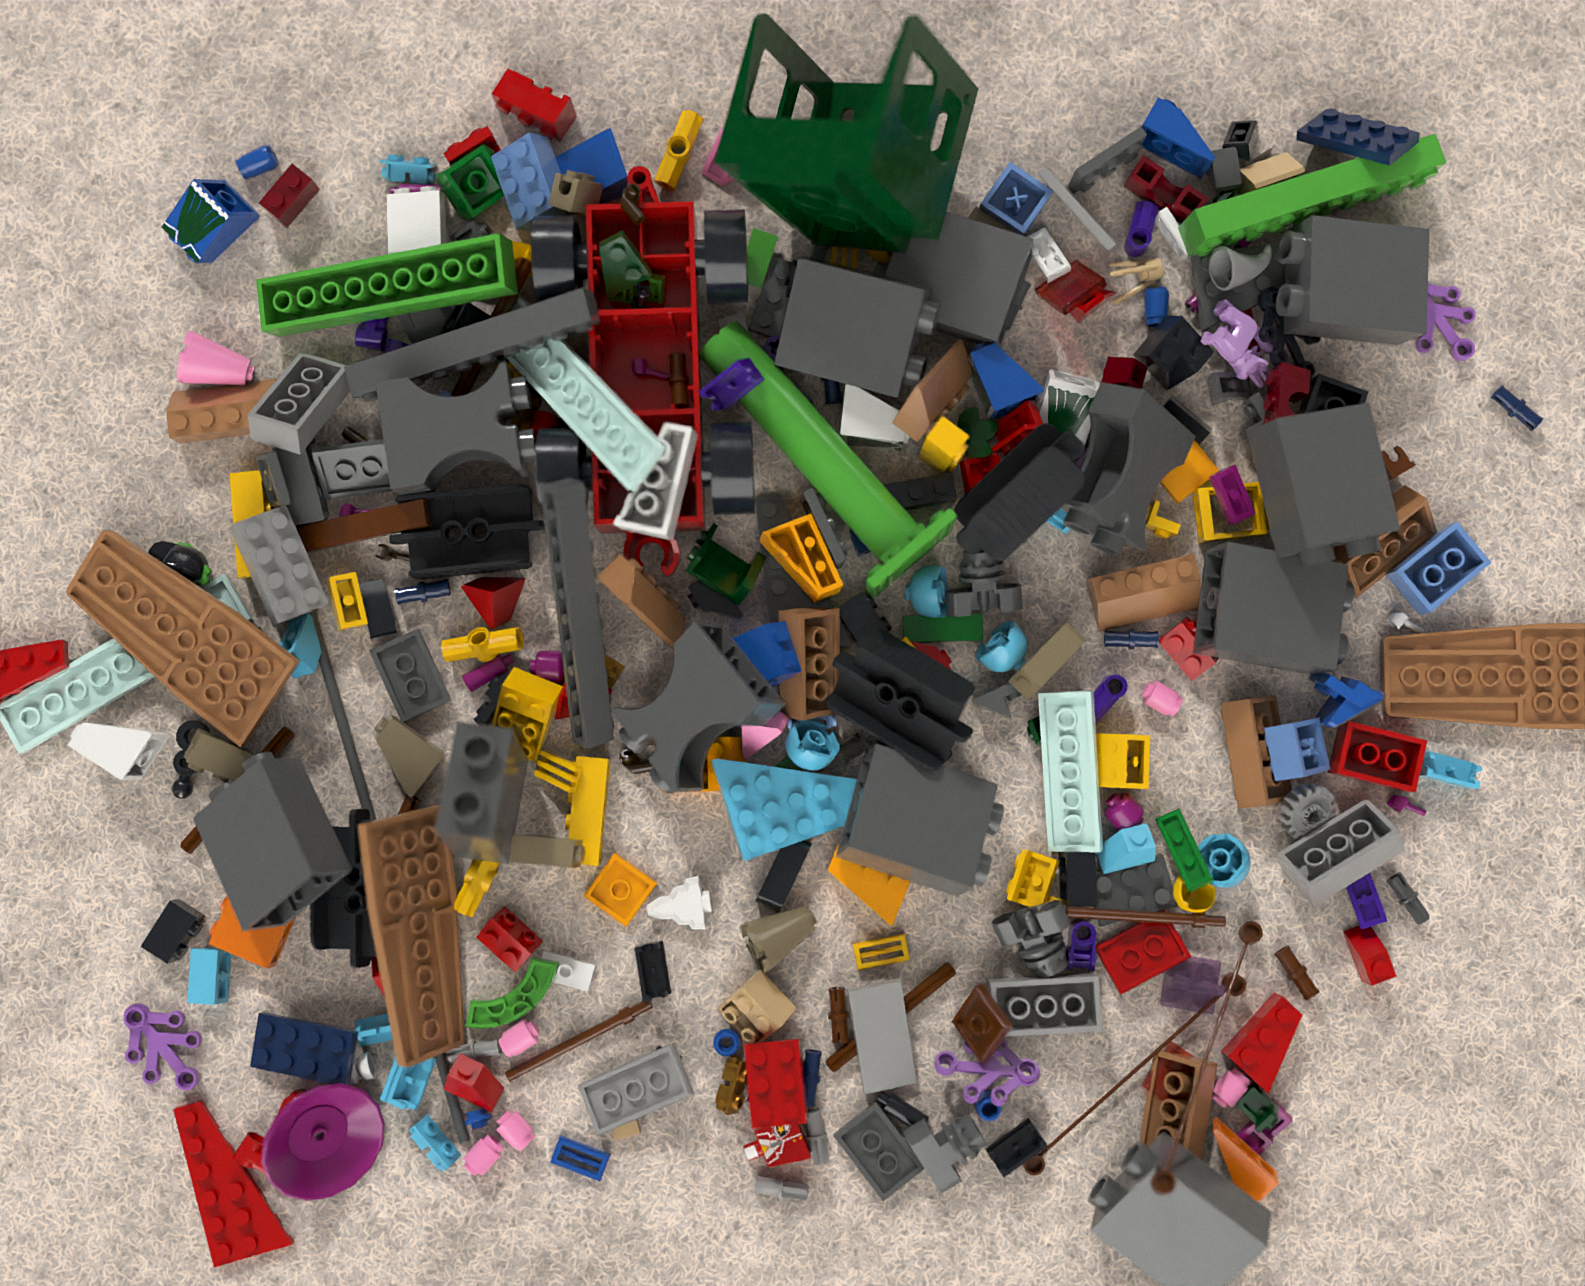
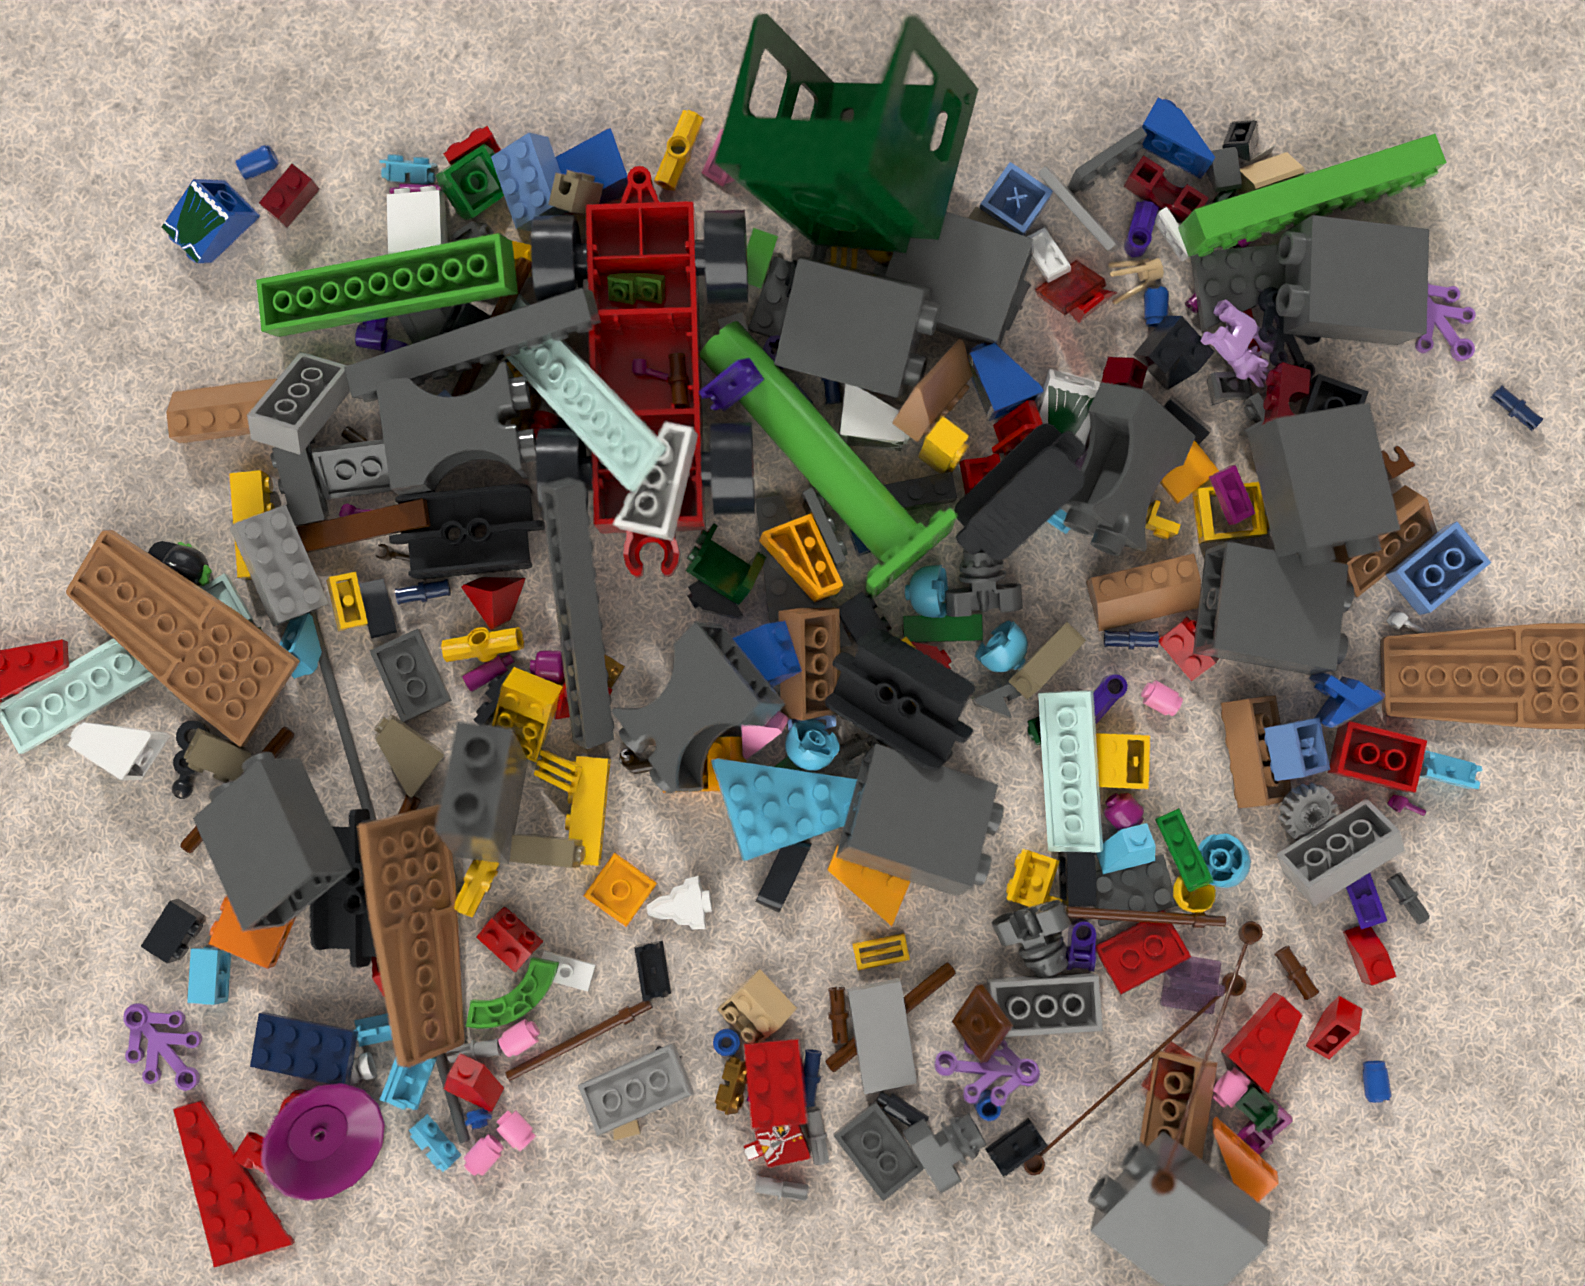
bright pink cone [177,331,255,385] -> none
dark grey tile [255,451,291,506] -> none
red wedge [491,68,577,142] -> none
blue tile [550,1135,611,1182] -> none
medium nougat slope [597,554,686,650] -> none
dark green wing [599,230,652,298] -> none
dark brown arm [620,183,646,226] -> none
black piece [630,279,650,309] -> none
dark tan cone [739,907,817,973] -> none
dark green plate [956,407,999,458] -> none
light grey hat [1208,244,1272,291] -> none
dark blue plate [1296,109,1420,166] -> none
none -> red slope [1306,995,1363,1060]
none -> blue piece [1362,1060,1392,1103]

